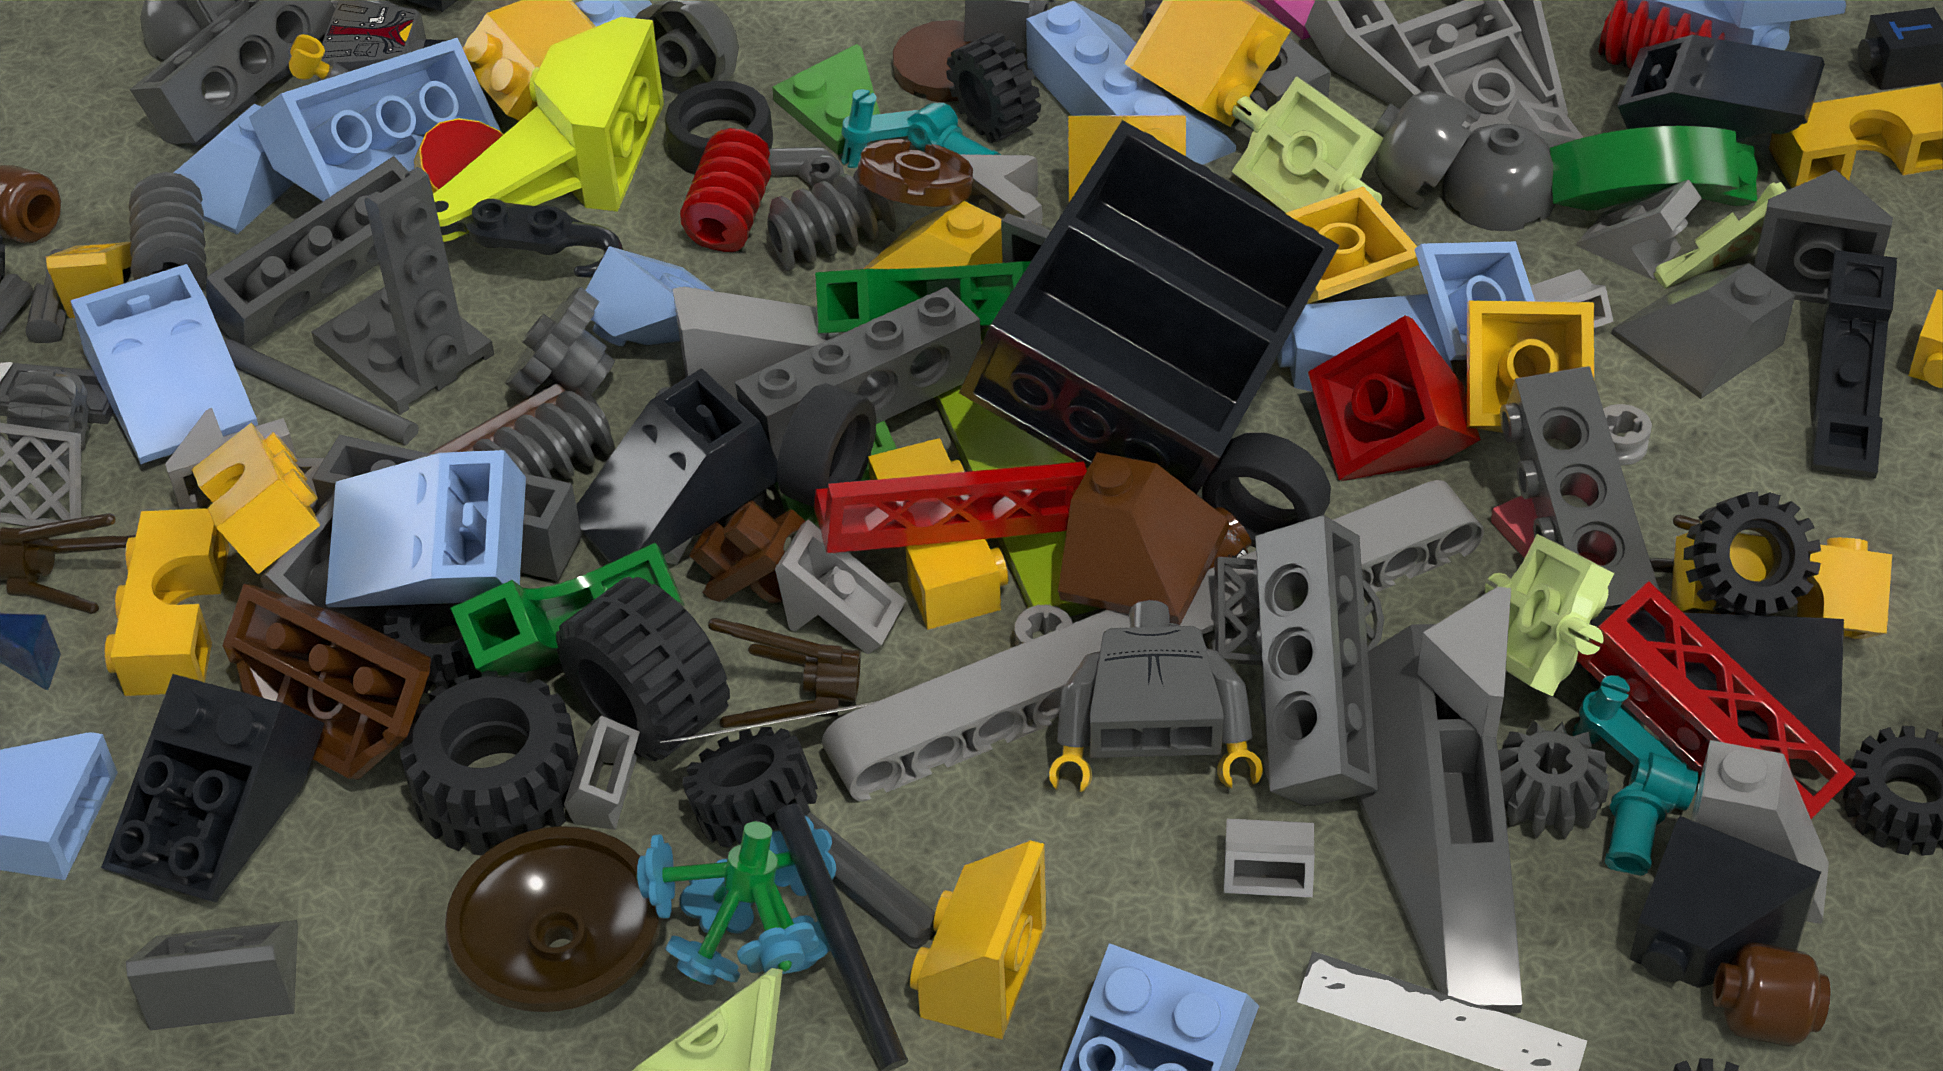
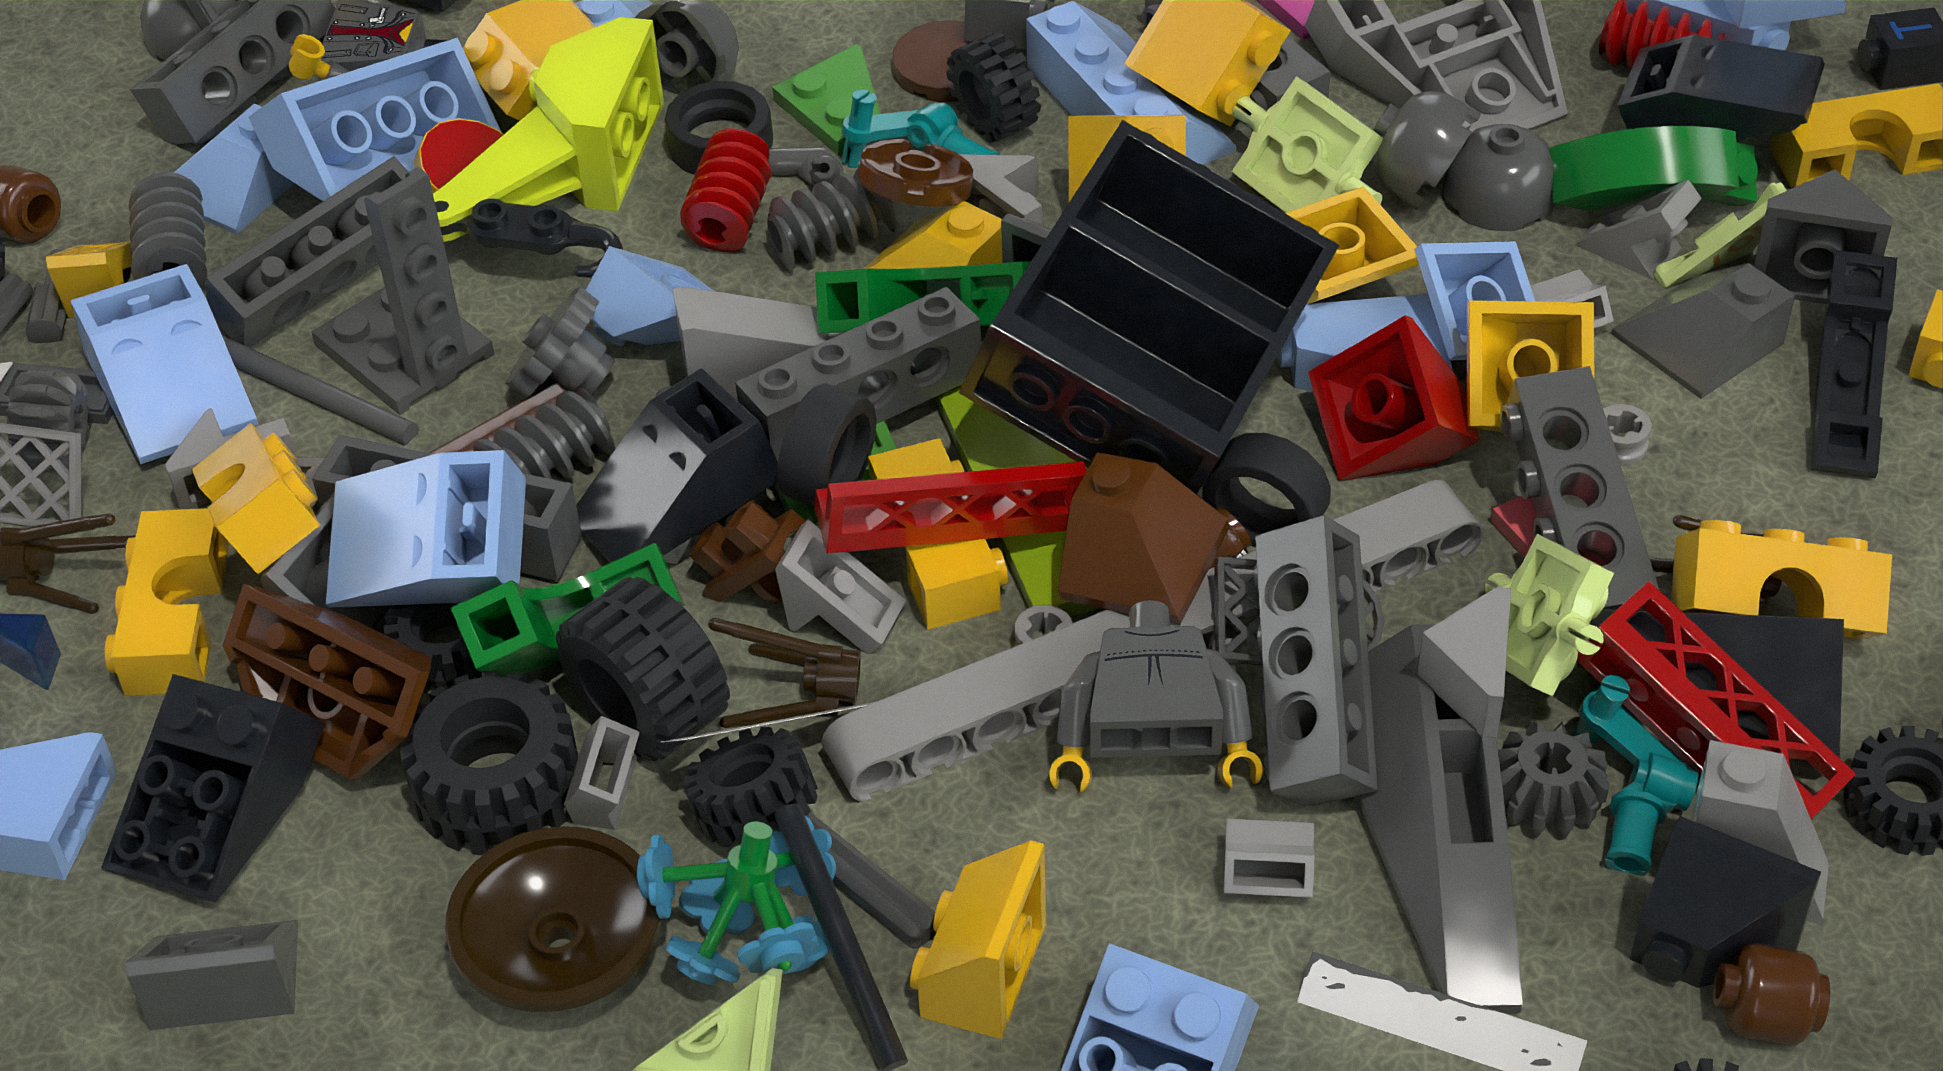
light grey plate [1507,100,1583,147] -> none
black tyre [1683,491,1821,616] -> none

